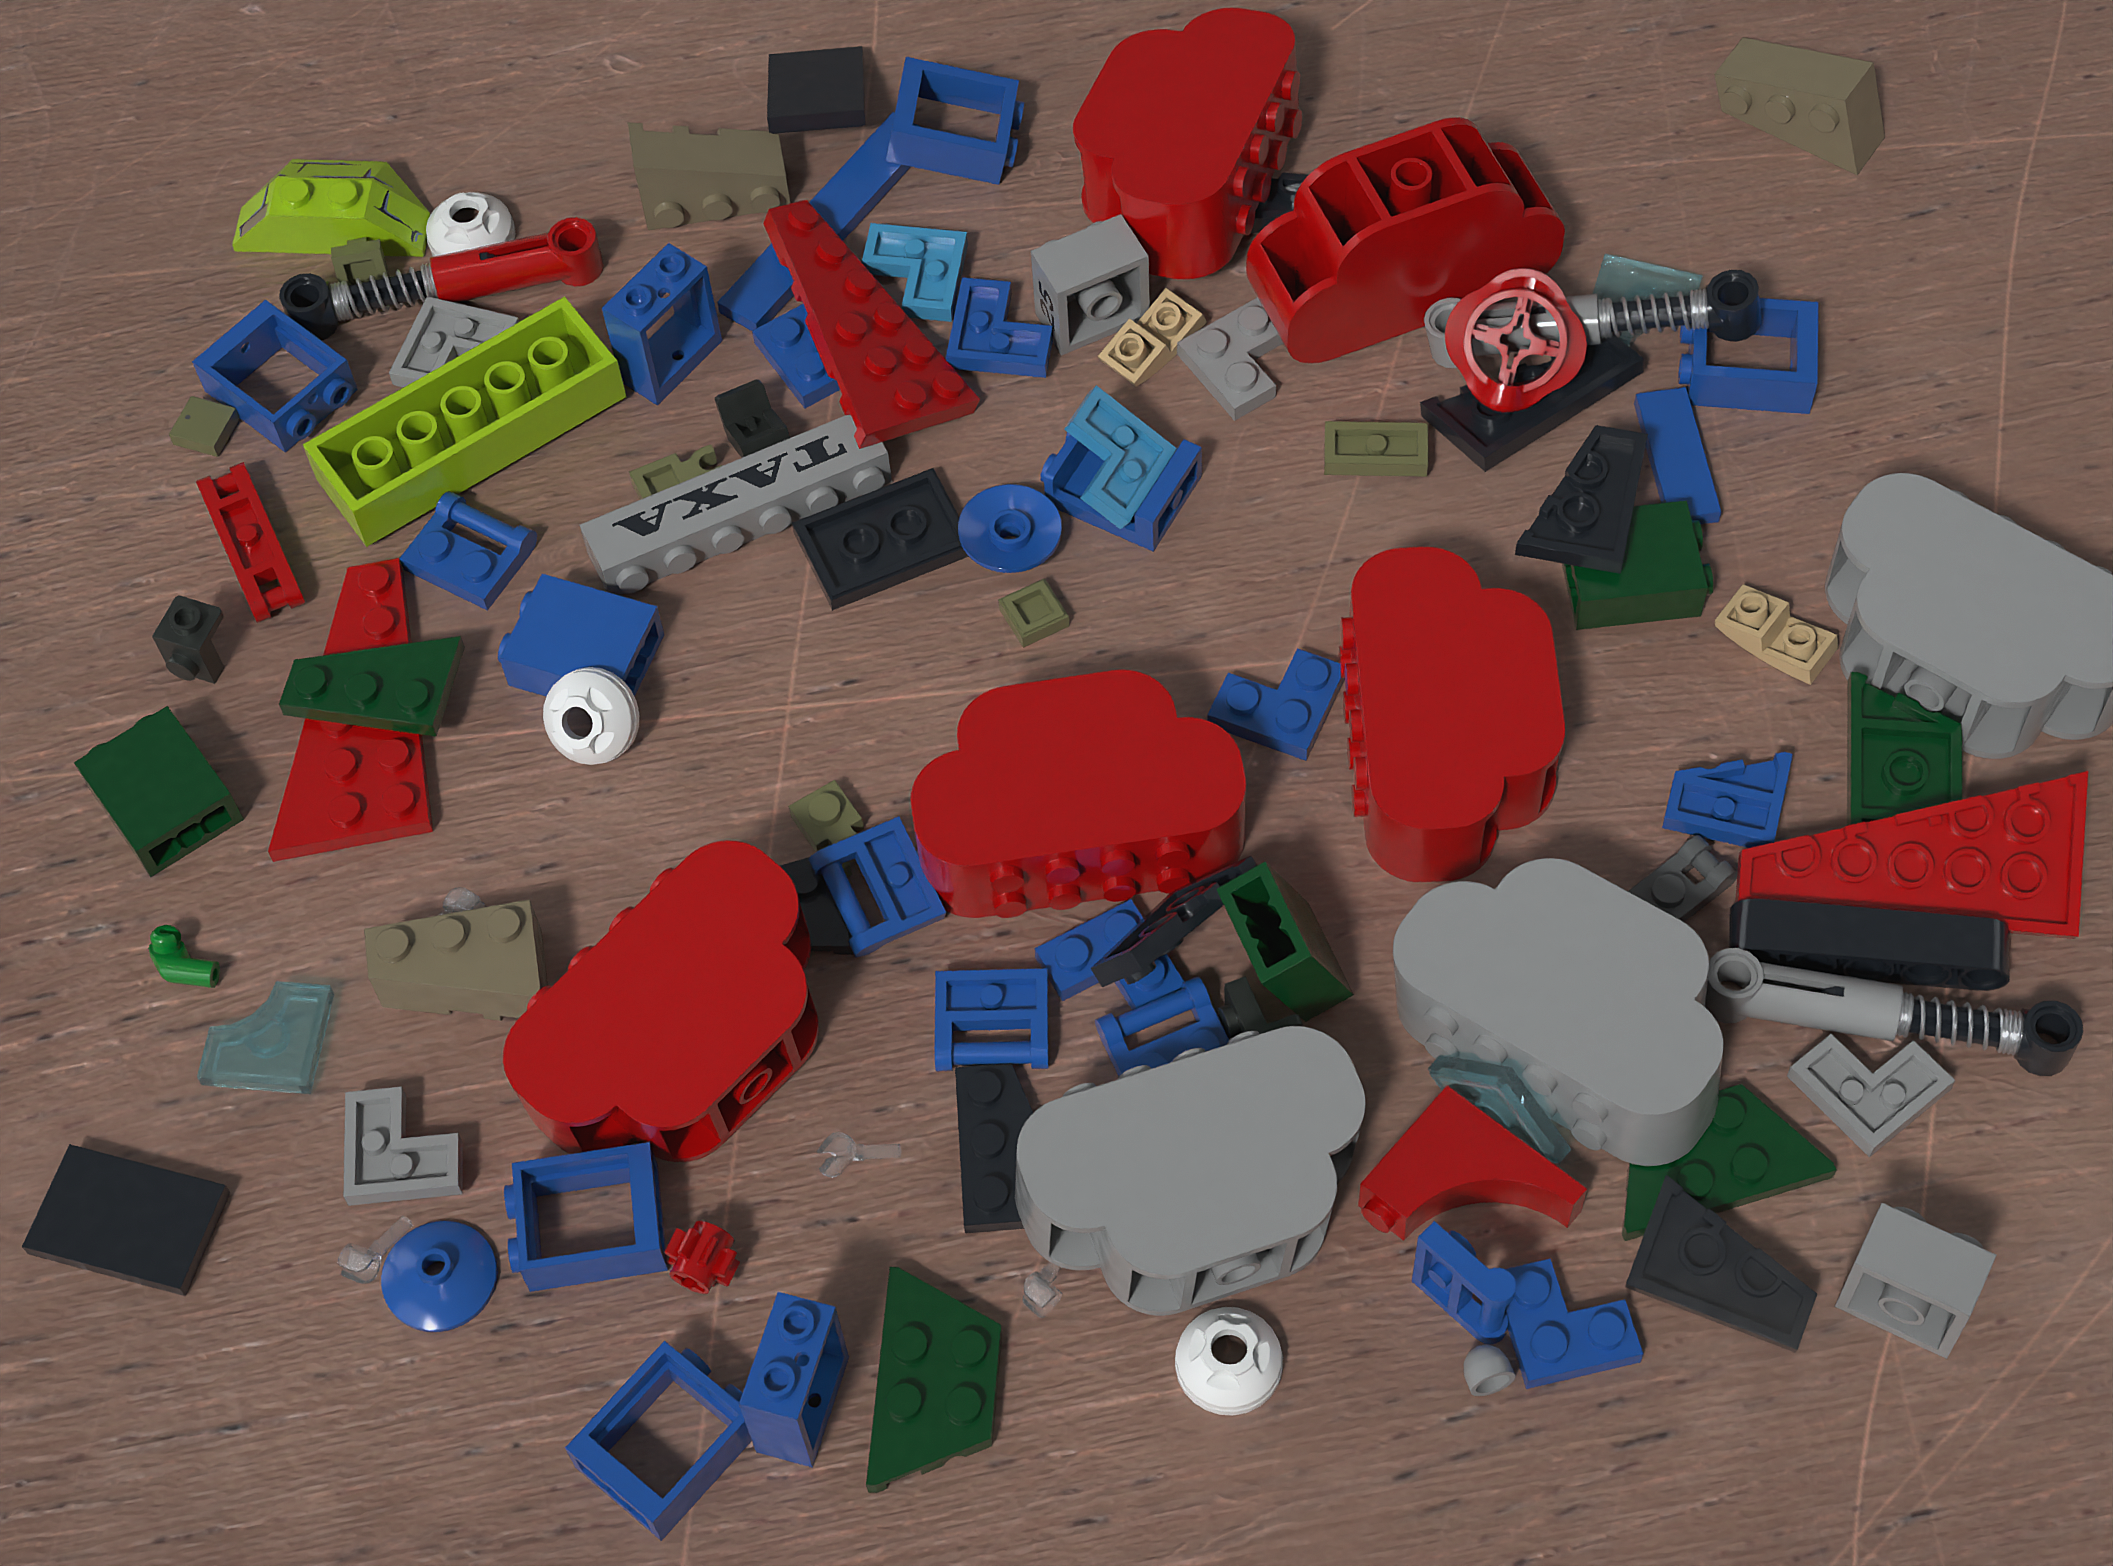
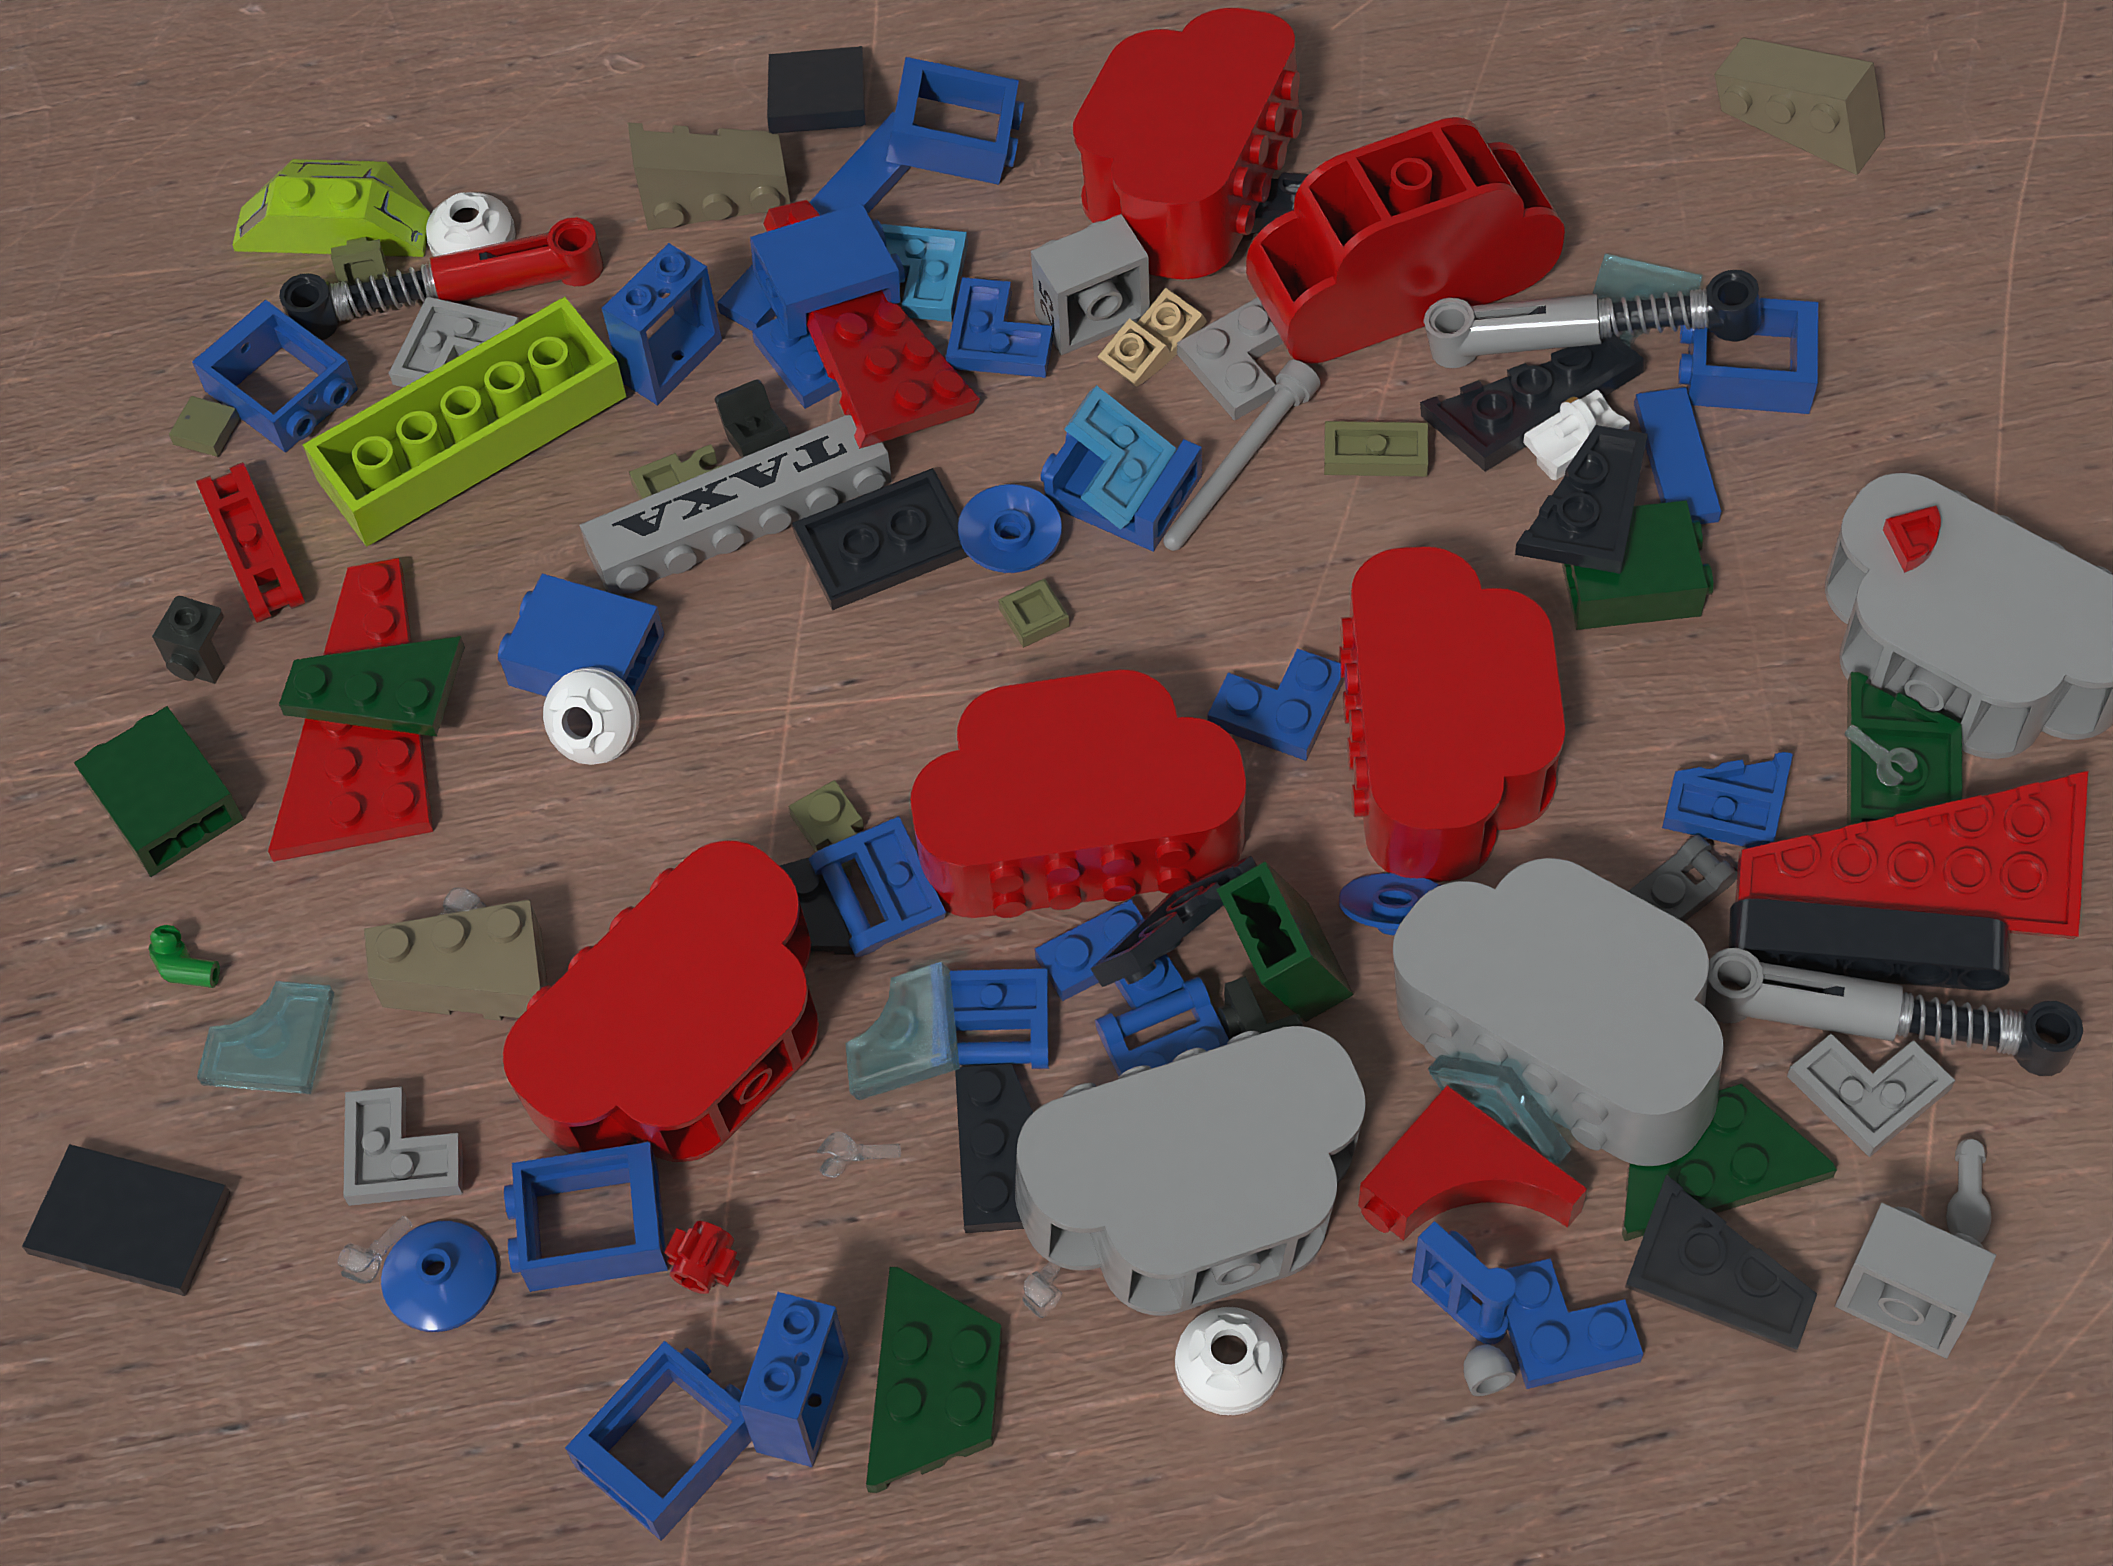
blue plate [399,491,537,611] -> none
red piece [1445,268,1587,412] -> none
tan slope [1715,584,1838,685] -> none
none -> blue panel [750,203,905,340]
none -> clear light blue tile [845,962,960,1100]
none -> light grey piece [1163,360,1320,551]
none -> blue dish [1339,873,1441,935]
none -> white hips [1523,389,1630,481]
none -> clear hand [1844,724,1918,786]
none -> red tile [1883,506,1941,573]
none -> light grey piece [1946,1139,1991,1243]

